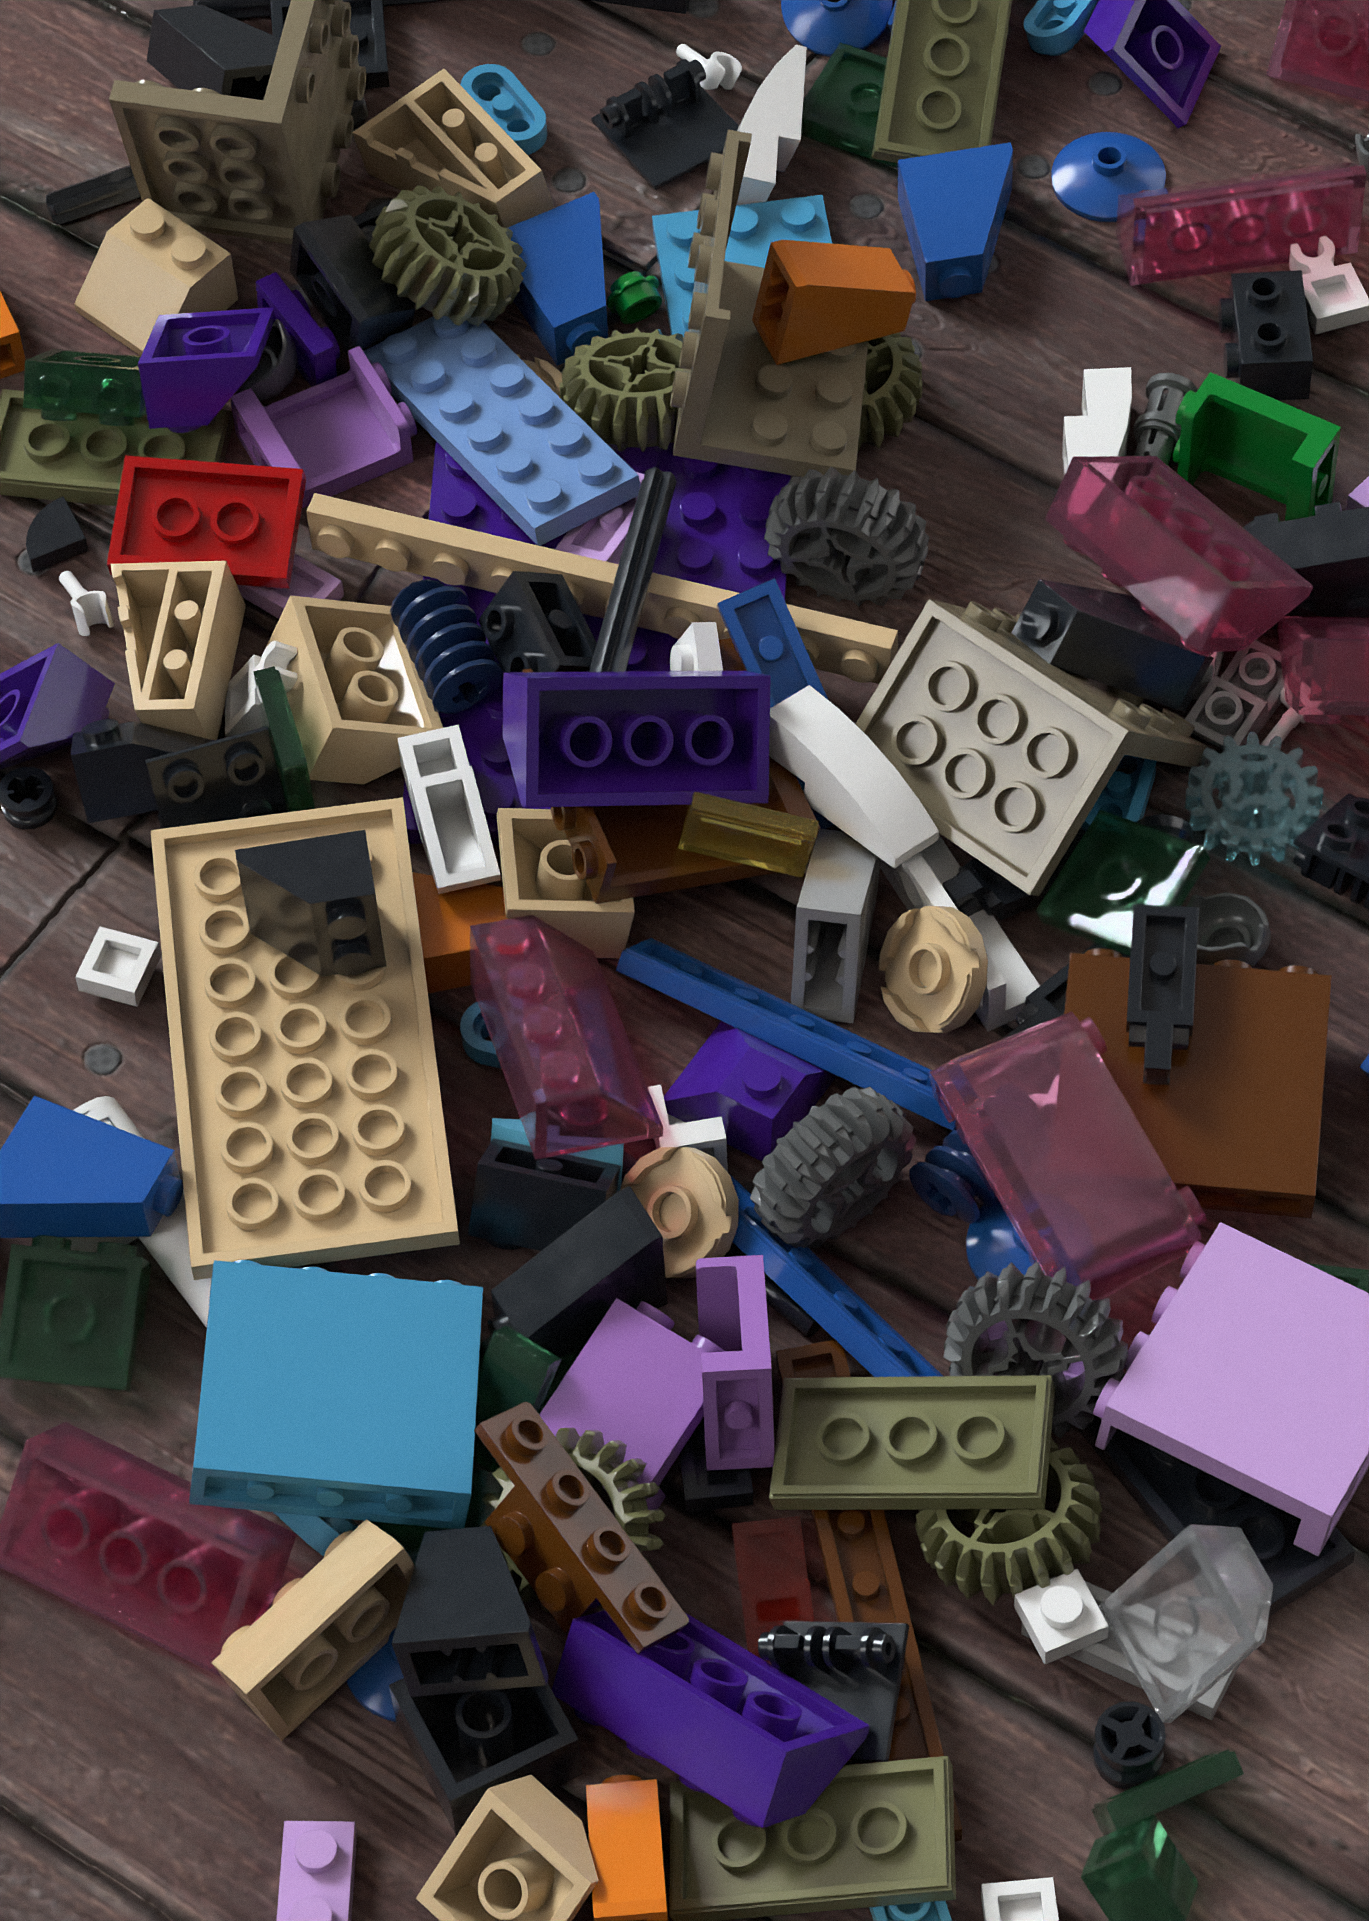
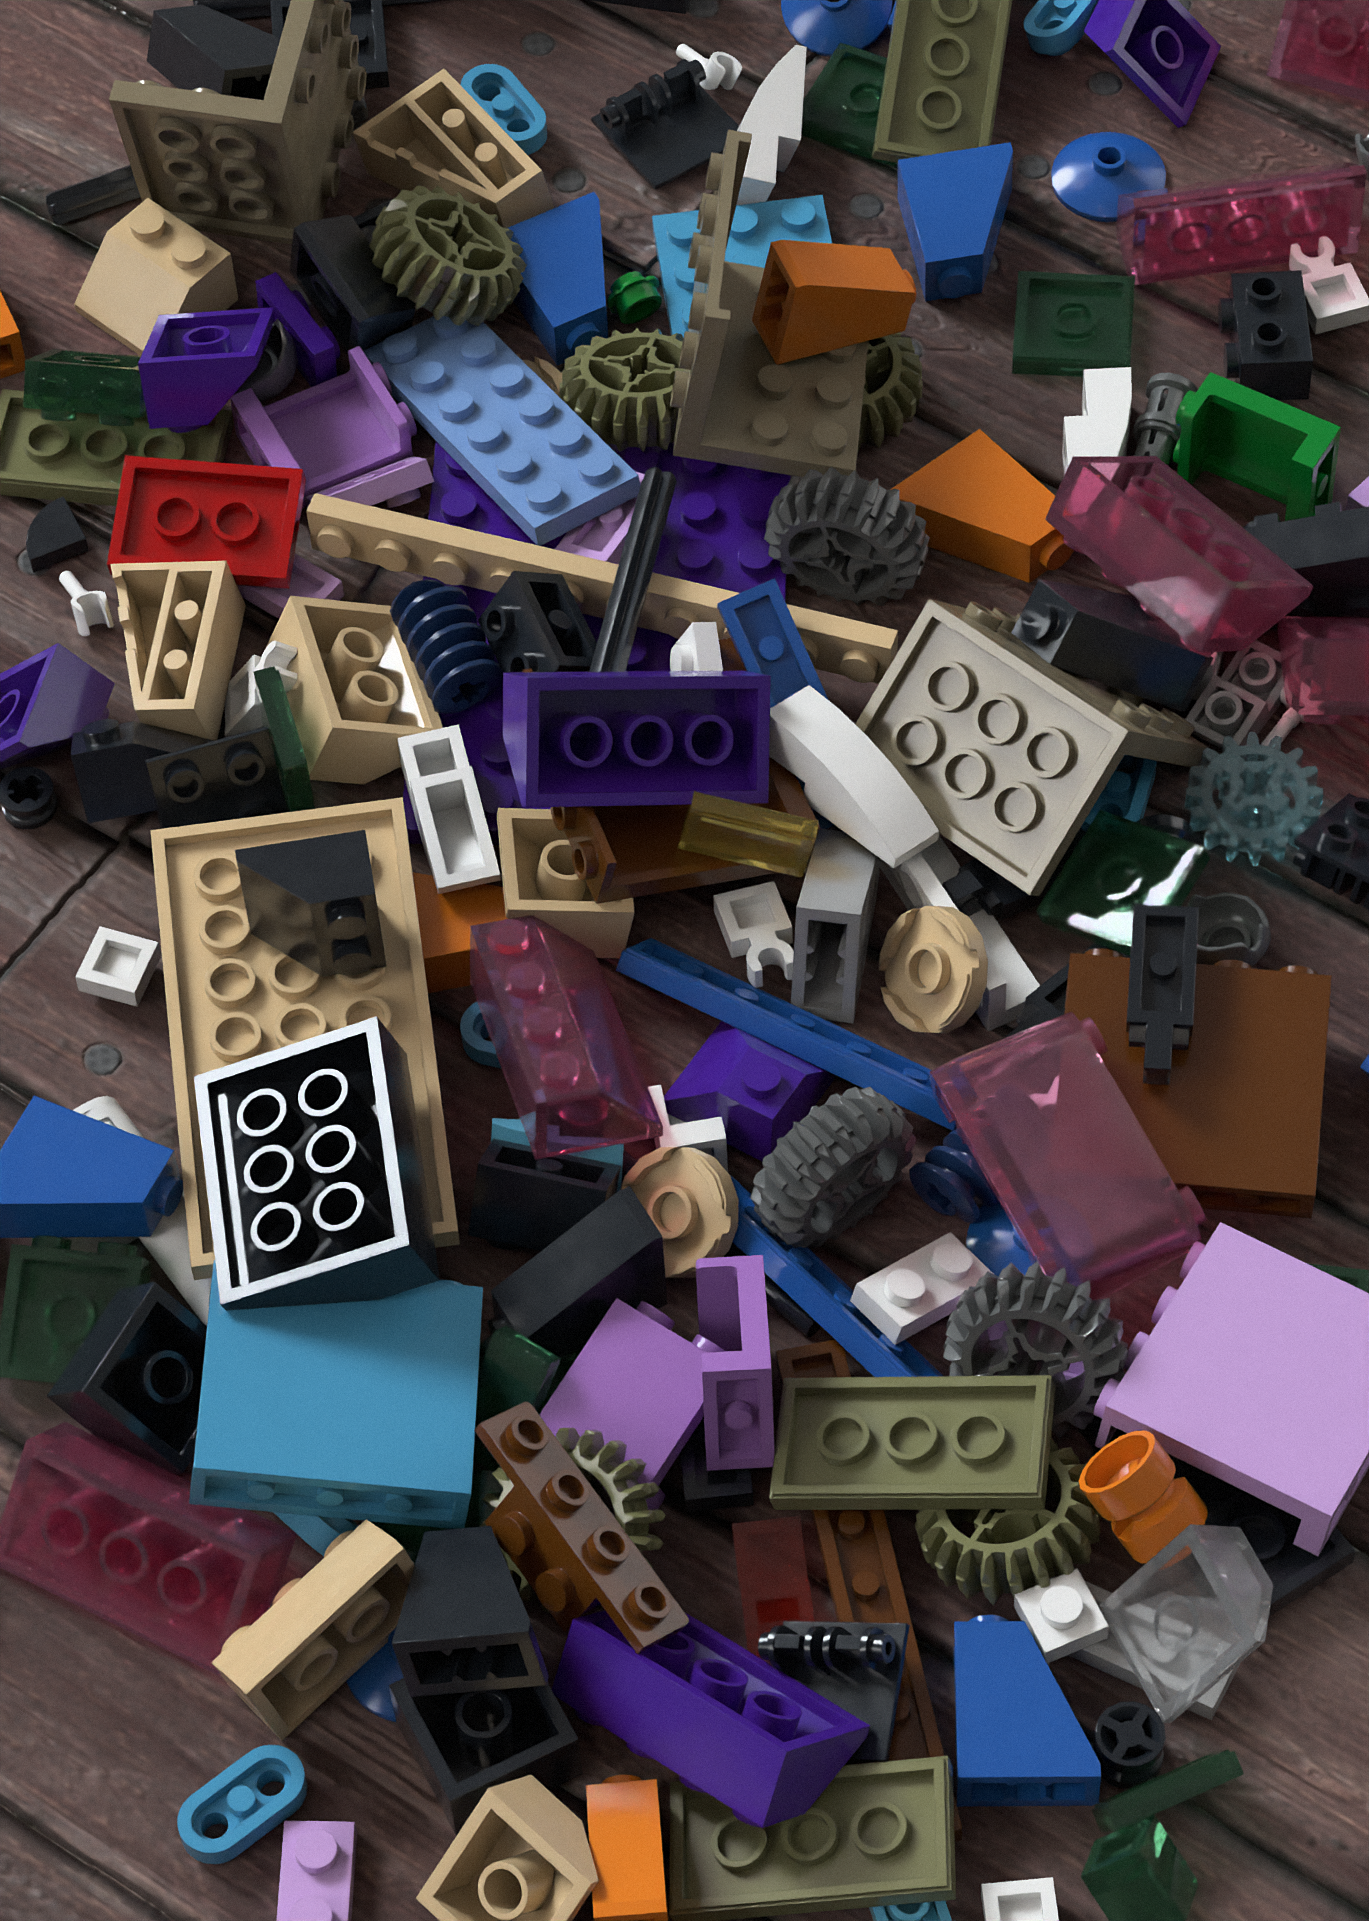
none -> black brick [46,1282,207,1478]
none -> dark azure plate [177,1745,307,1864]
none -> black slope [194,1017,440,1311]
none -> lavender plate [304,456,434,508]
none -> white plate [713,881,794,988]
none -> white plate [850,1232,994,1345]
none -> orange slope [890,429,1076,583]
none -> blue slope [953,1615,1101,1807]
none -> clear green tile [1012,271,1135,377]
none -> orange wheel [1079,1430,1208,1564]

